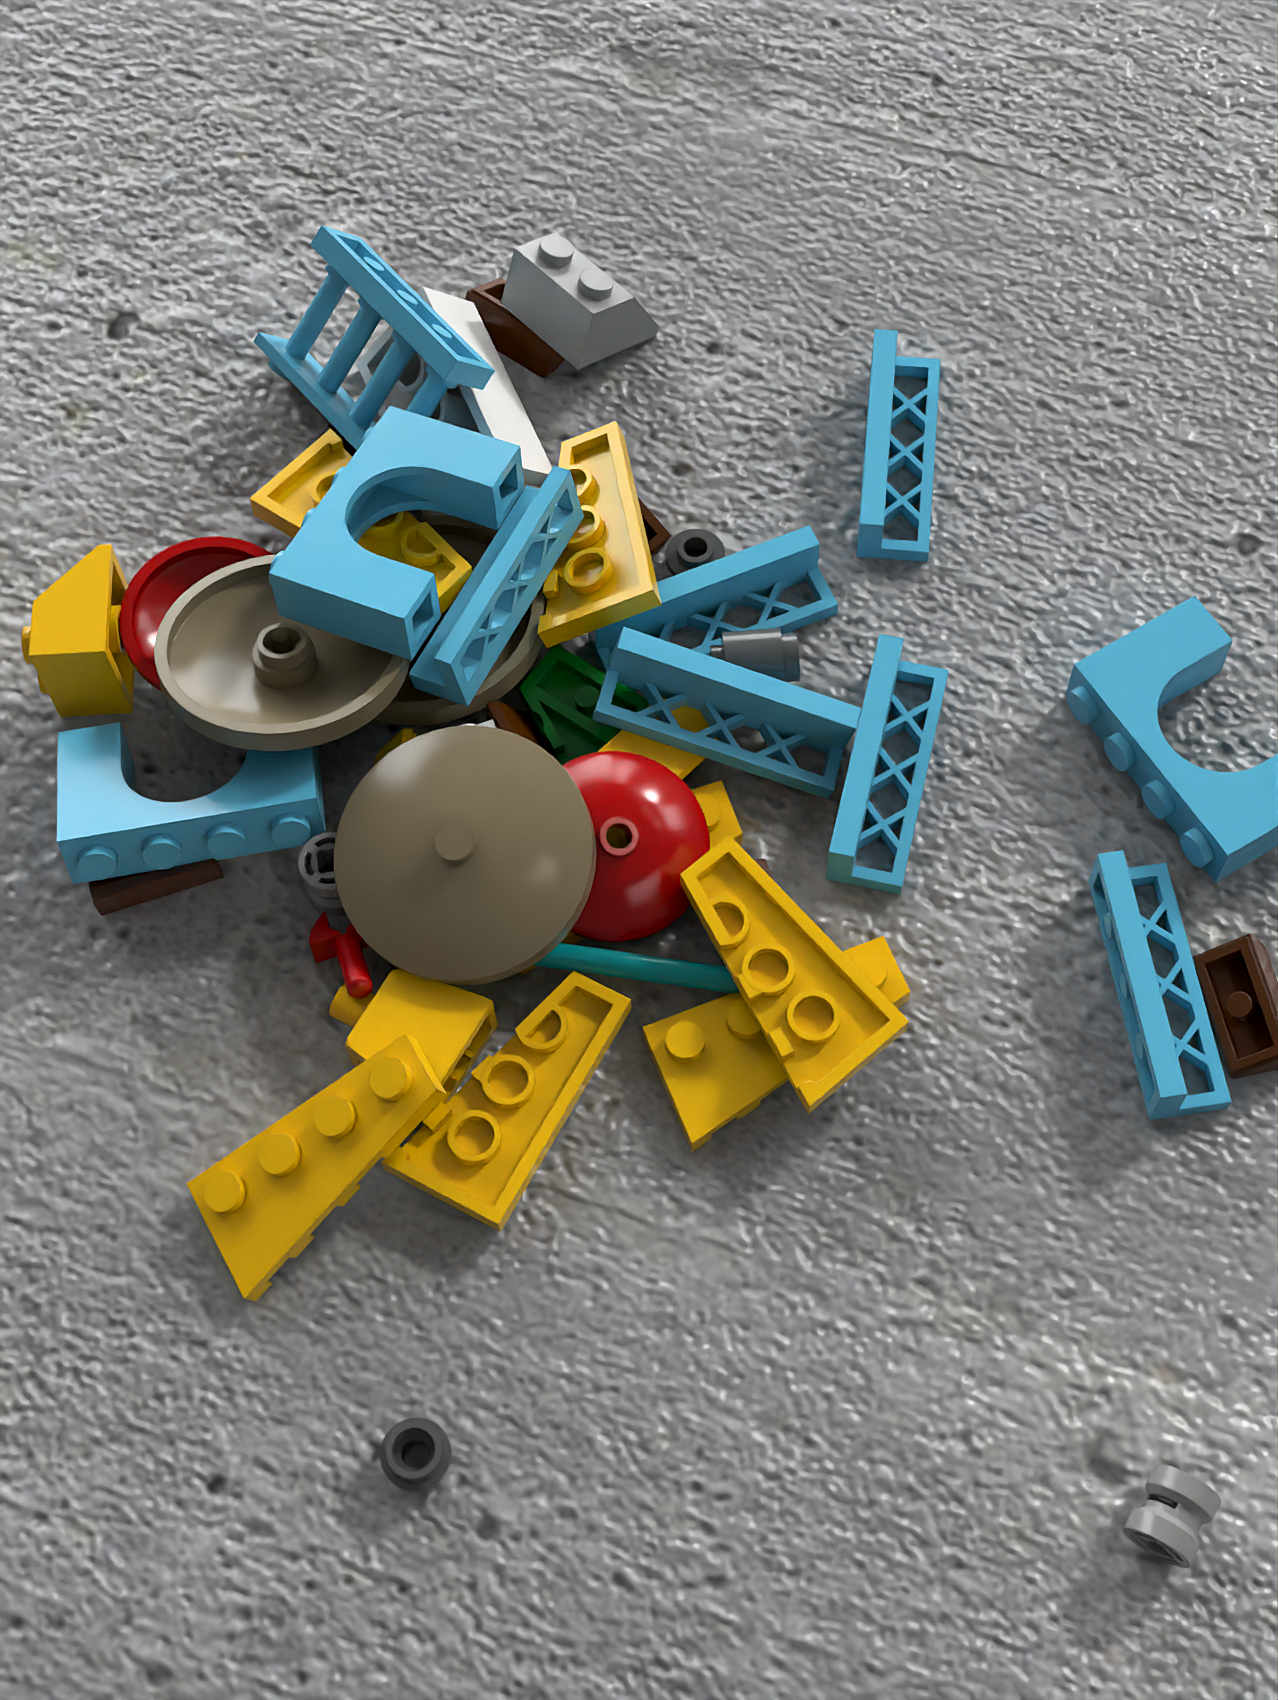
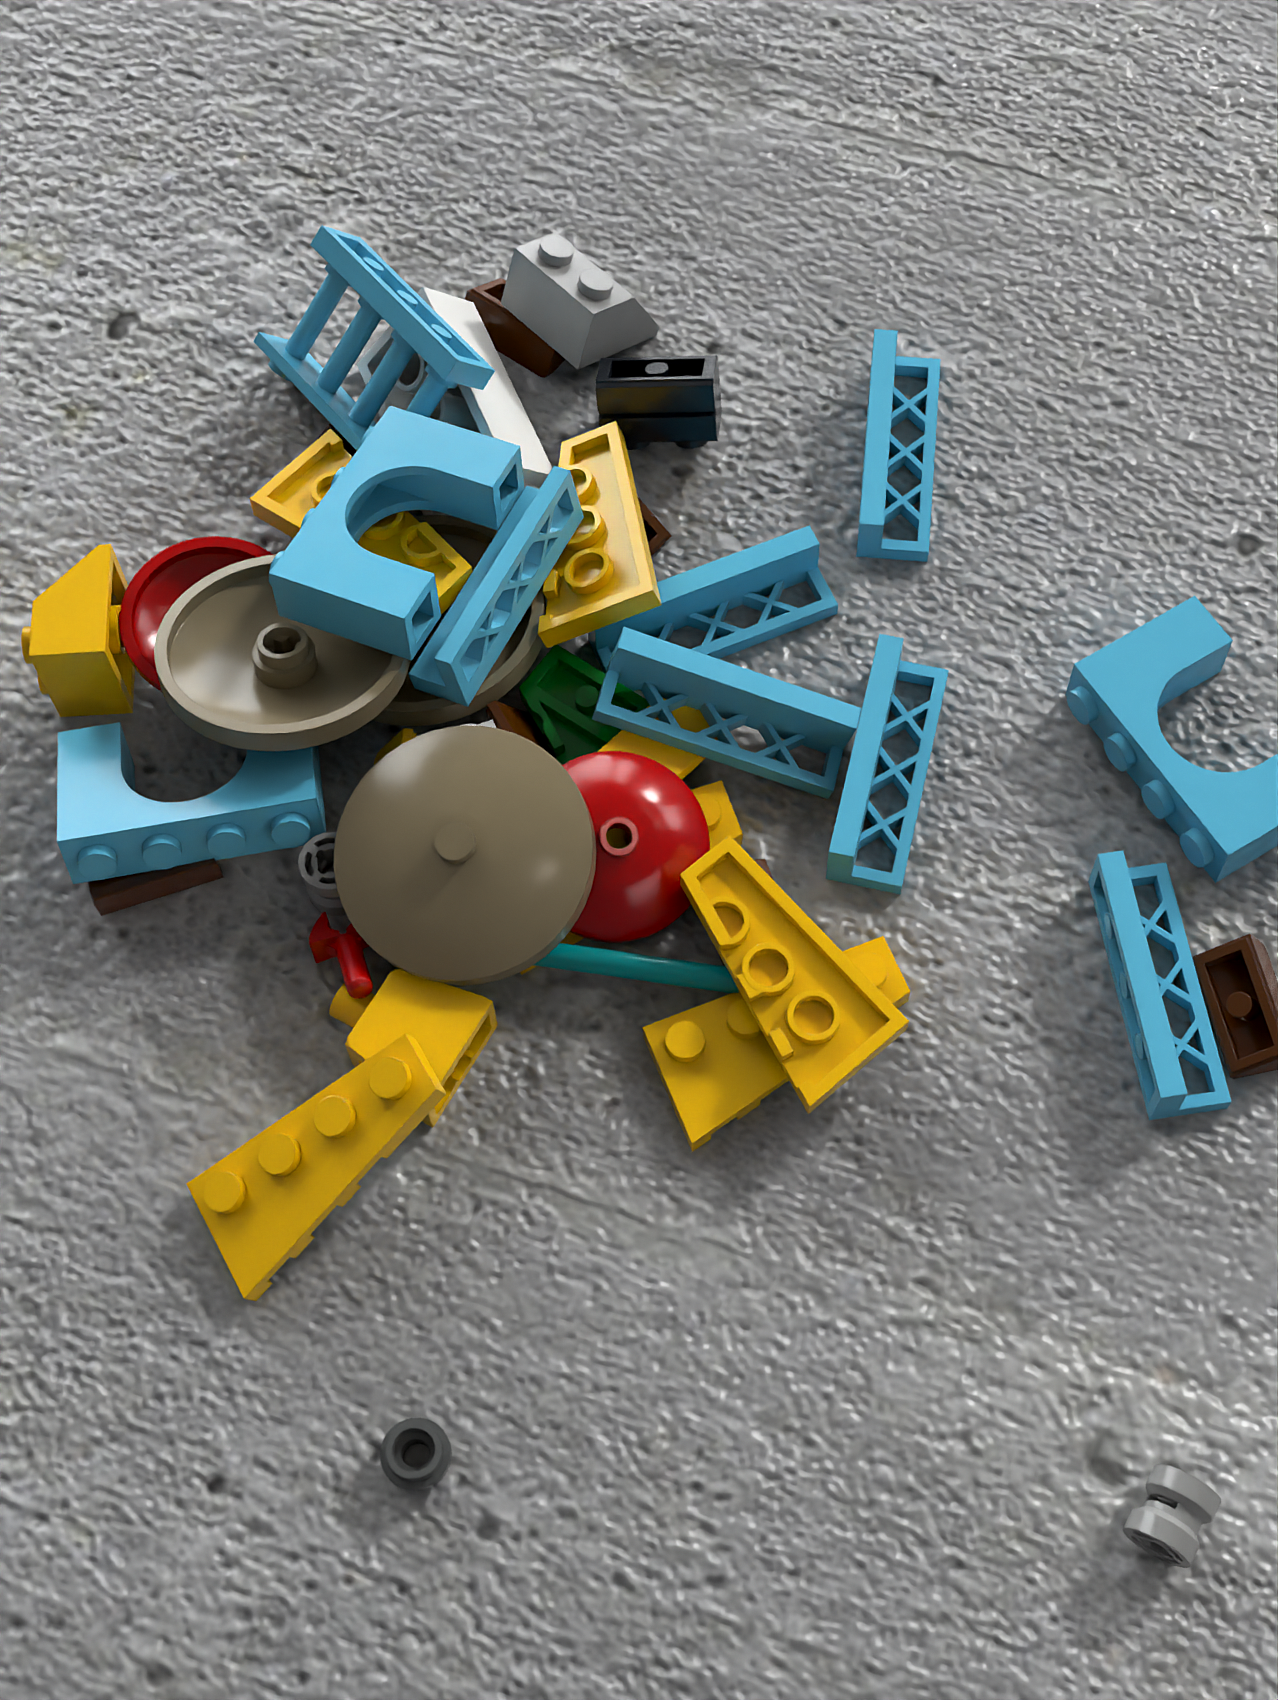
yellow wing [382,971,632,1232] -> none
dark grey plate [666,529,725,576] -> none
dark grey brick [710,628,800,683] -> none
none -> black brick [595,355,722,450]

